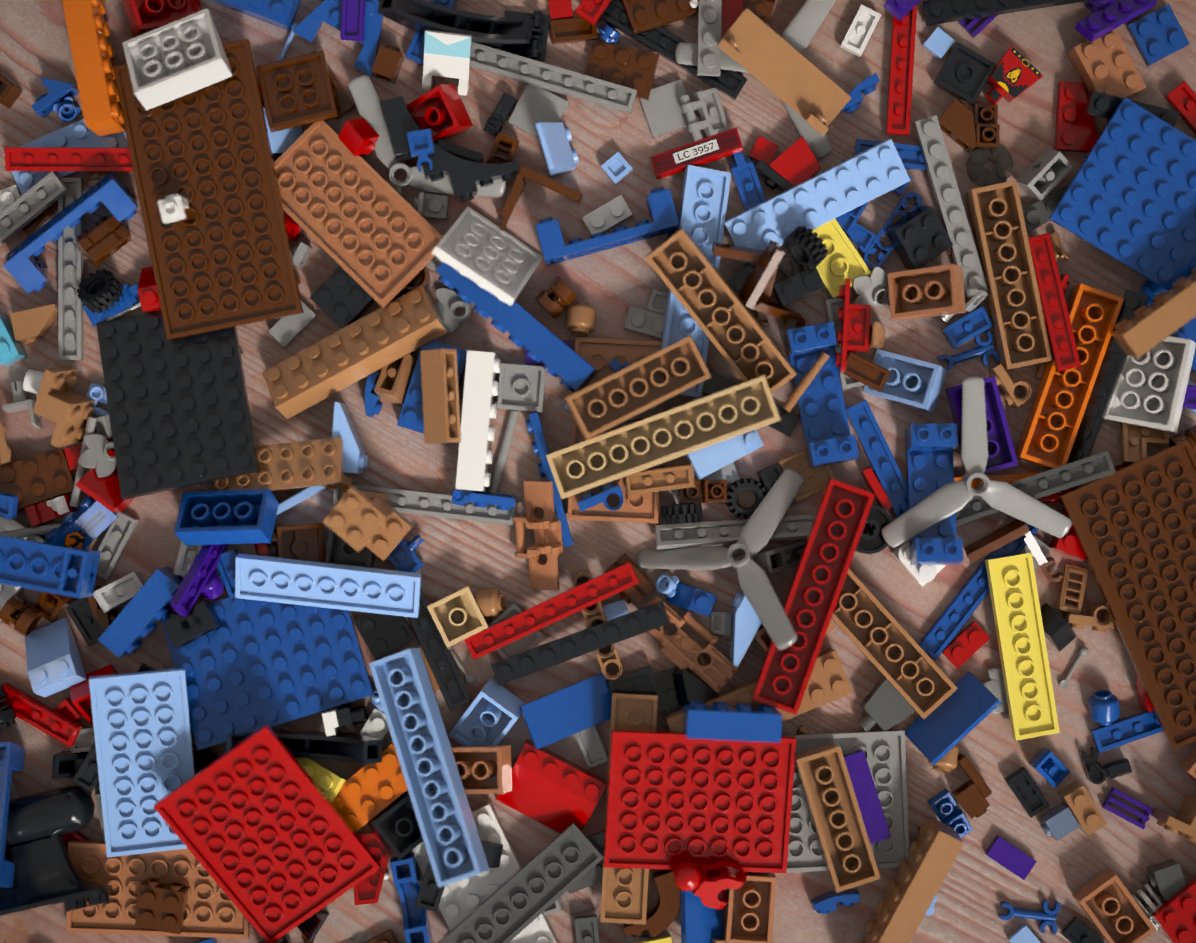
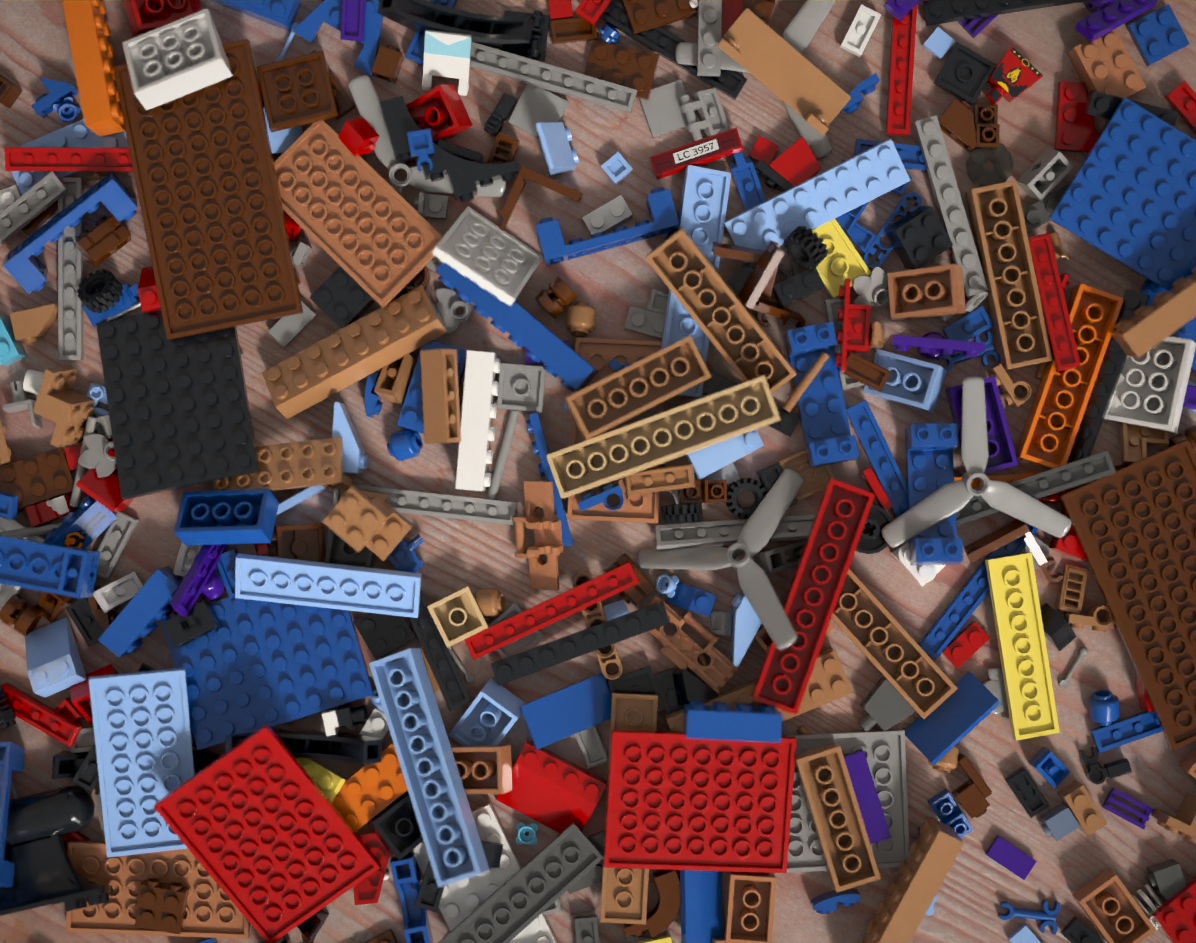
white bracket [158,194,190,224] -> none
blue hinge [452,489,517,510] -> none
red piece [673,862,747,909] -> none
none -> blue head [387,428,423,461]
none -> medium azure plate [515,822,538,845]
none -> dark purple plate [888,332,985,360]

